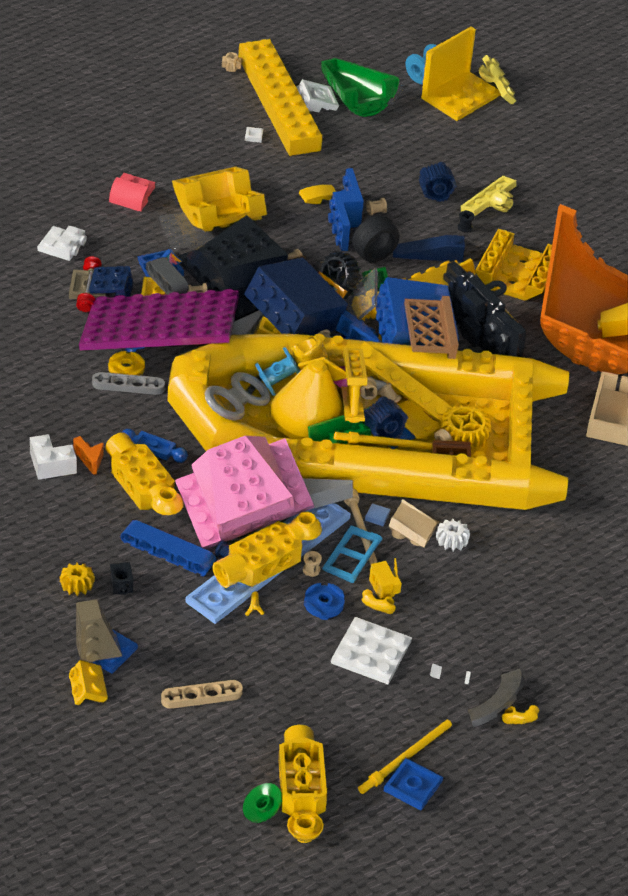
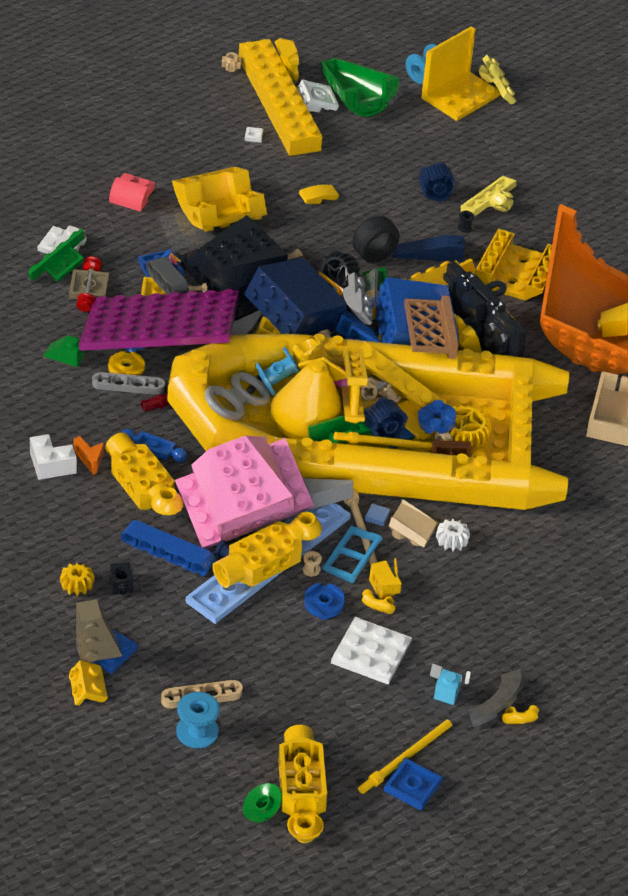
dark blue bracket [89,266,134,298] -> none
yellow bar [245,591,264,616] -> none
blue bracket [328,168,364,251] -> none
tan bush [366,198,387,216] -> none
none -> green bracket [28,228,85,282]
none -> green slope [43,335,85,367]
none -> dark red pin [140,394,170,412]
none -> dark azure hose [176,691,220,749]
none -> yellow slope [275,38,299,82]
none -> light grey slope [343,272,373,325]
none -> blue plate [418,400,456,434]
none -> medium azure brick [434,669,462,705]
none -> yellow slope [454,314,481,353]

